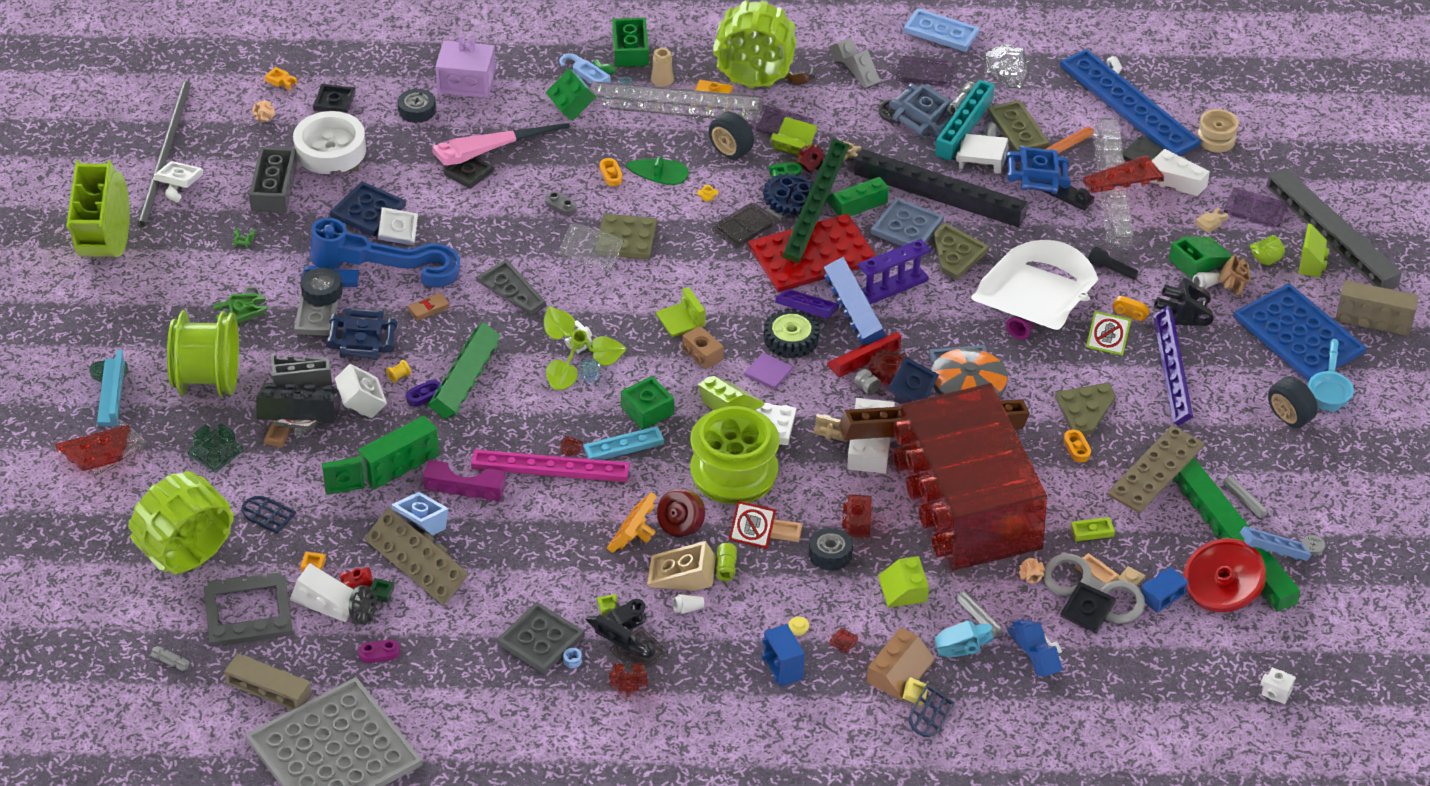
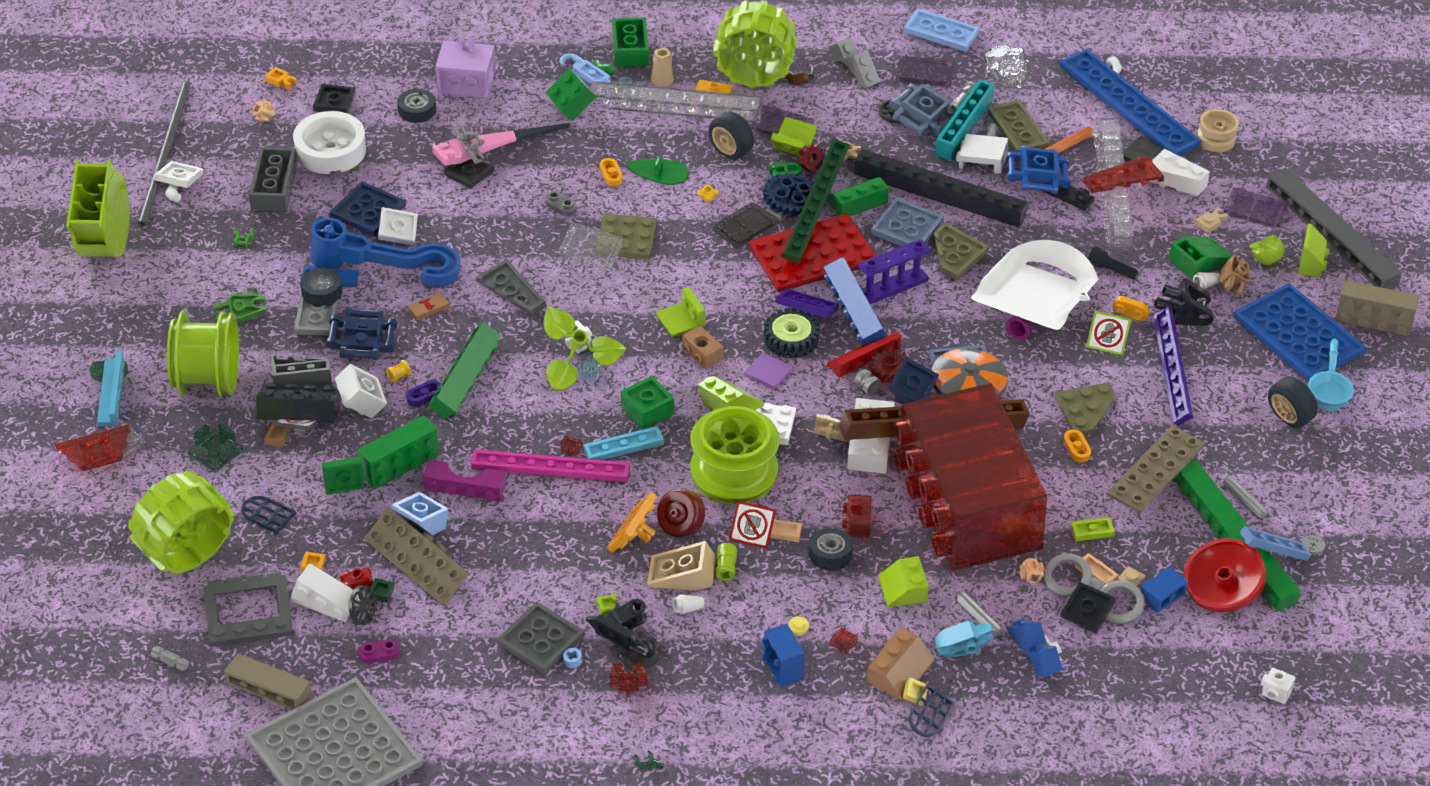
none -> light grey piece [453,125,484,164]
none -> clear green piece [634,750,664,771]

